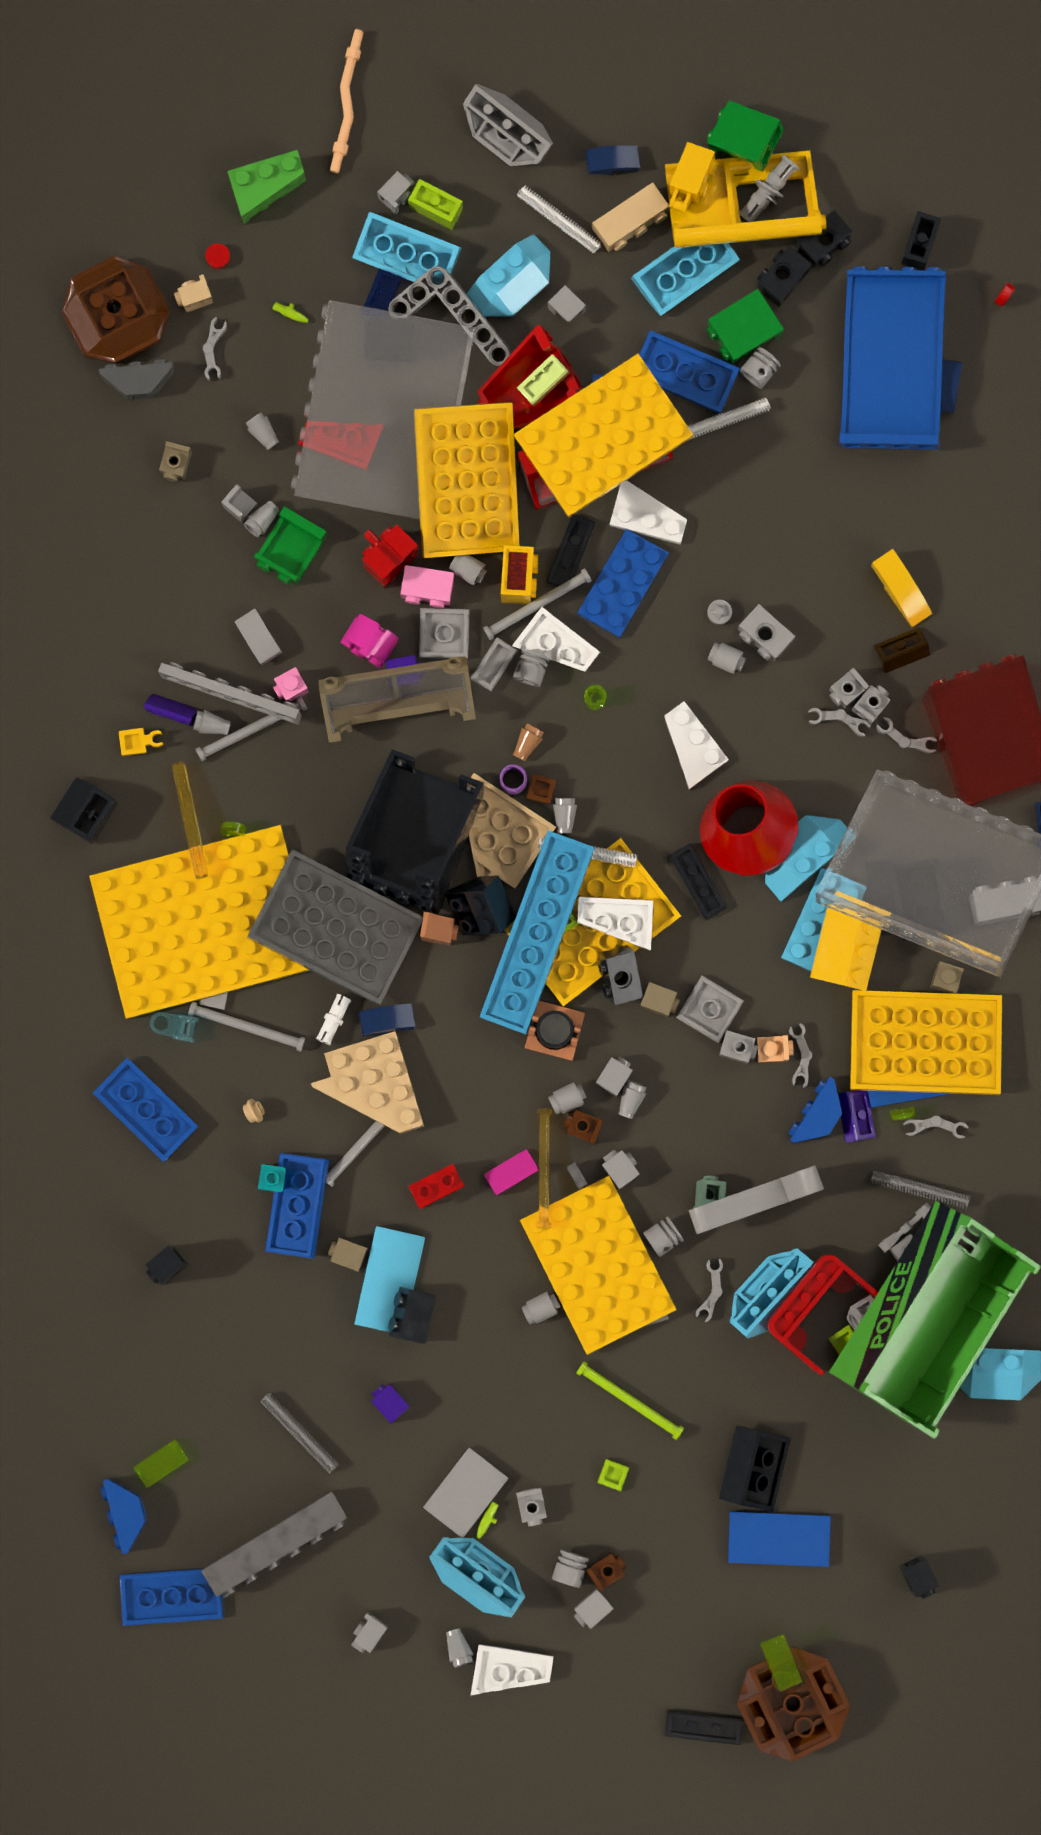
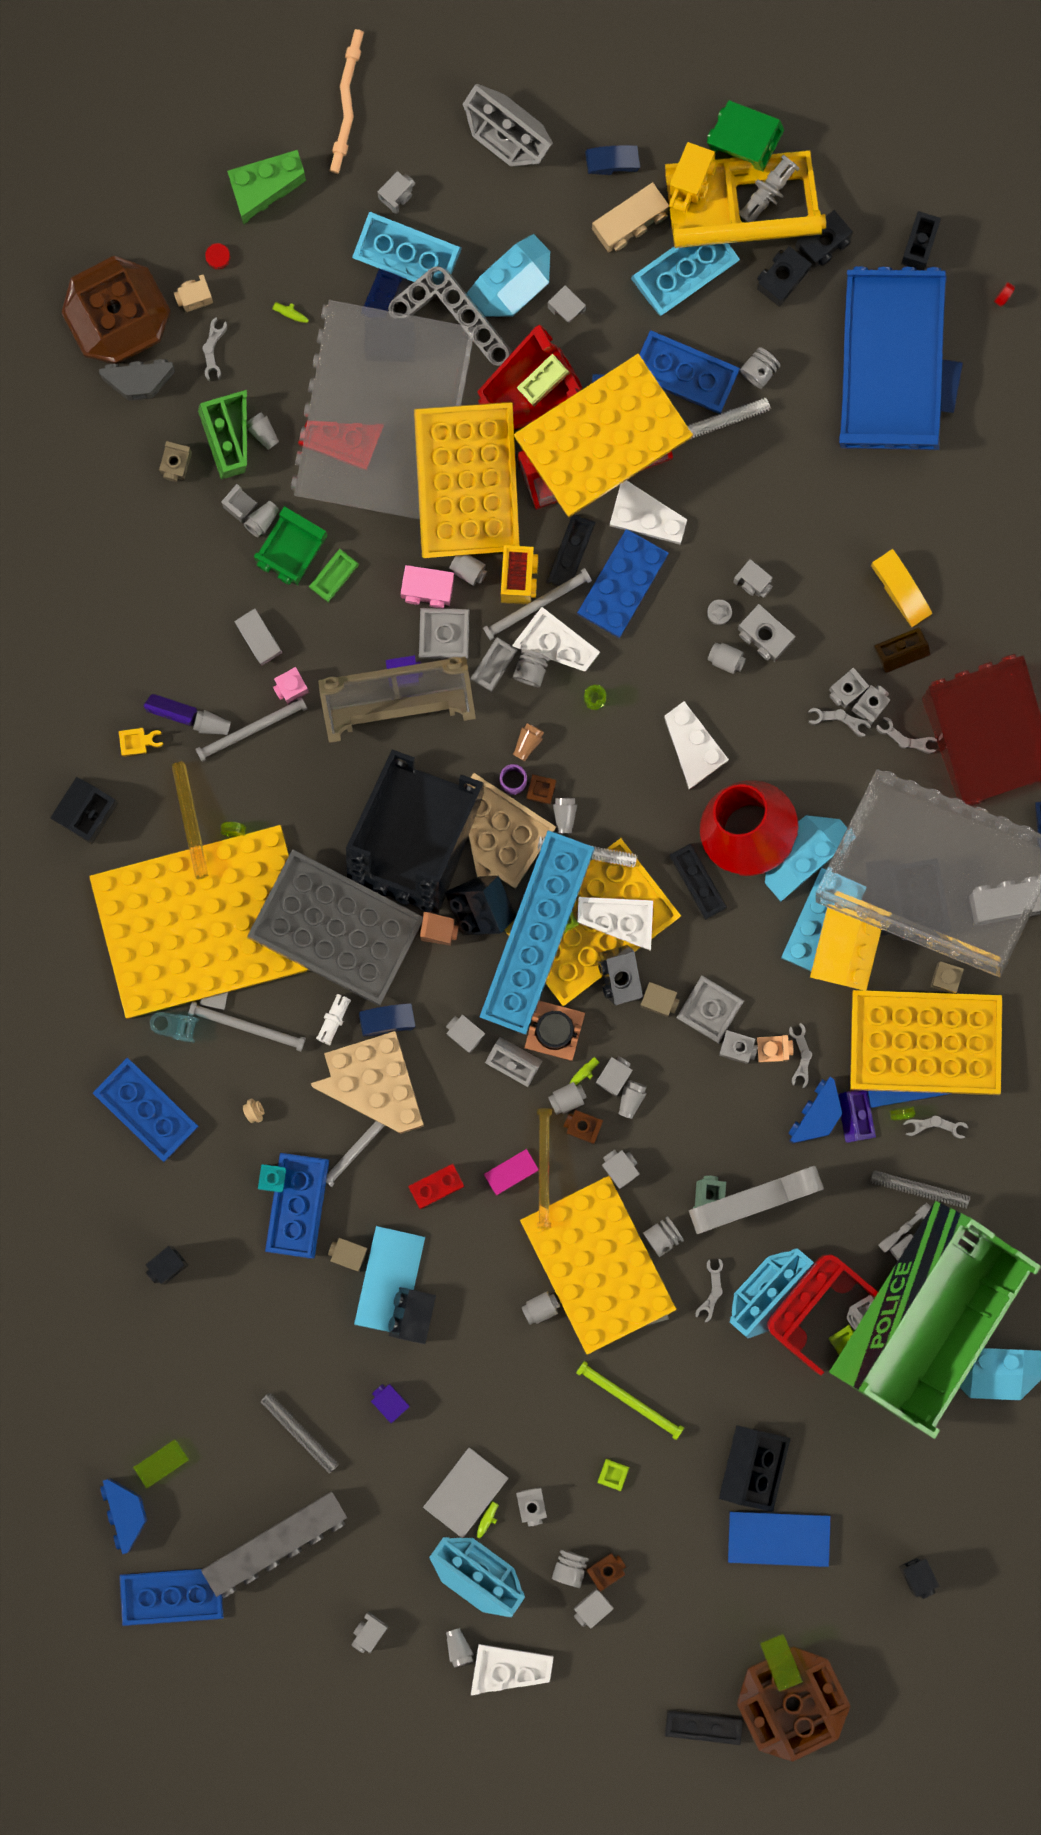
light grey plate [158,662,302,725] -> none
dark pink brick [340,614,399,669] -> none
red brick [362,525,419,588] -> none
lime panel [408,179,463,230] -> none
white axle [517,185,602,253] -> none
flat silver tile [567,1162,587,1188] -> none
green panel [706,289,784,365] -> none
none -> bright green wedge [198,390,247,480]
none -> bright green tile [309,549,359,603]
none -> light grey brick [446,1014,485,1054]
none -> light grey slope [485,1037,542,1087]
none -> lime helmet [569,1057,599,1085]
none -> light grey brick [733,560,773,598]

